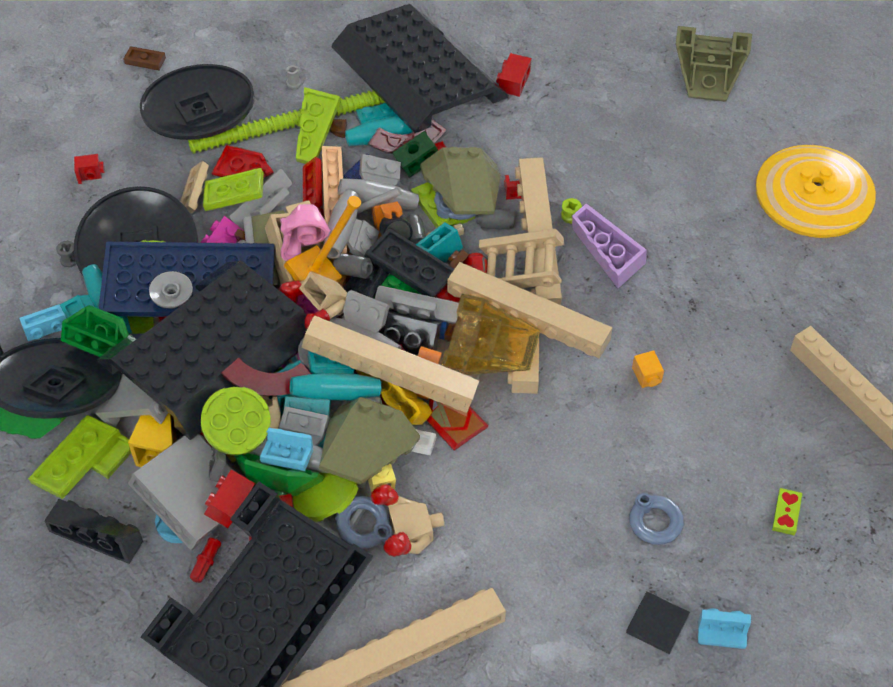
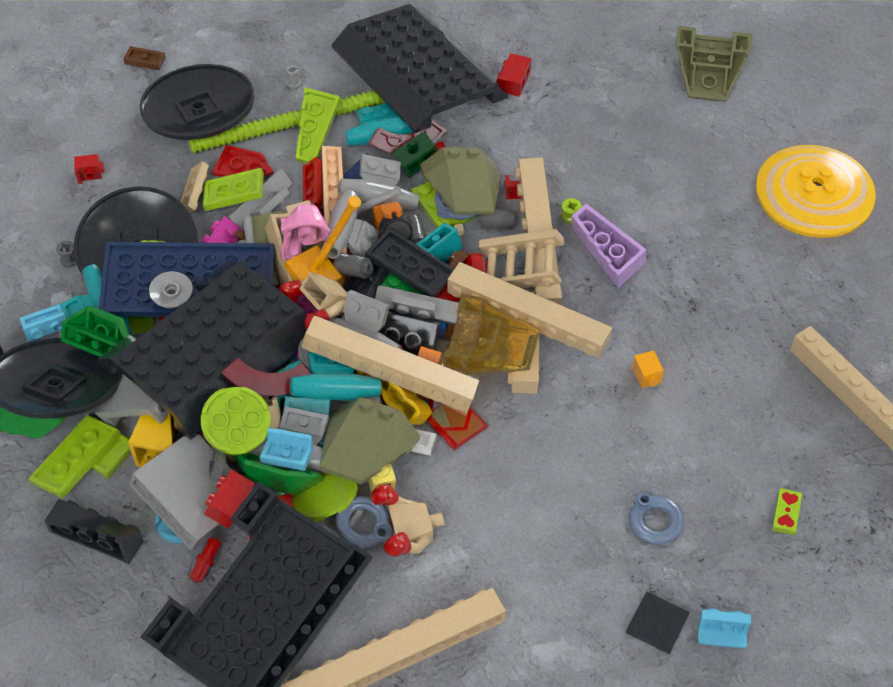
reddish brown tile [329,119,347,138] -> none

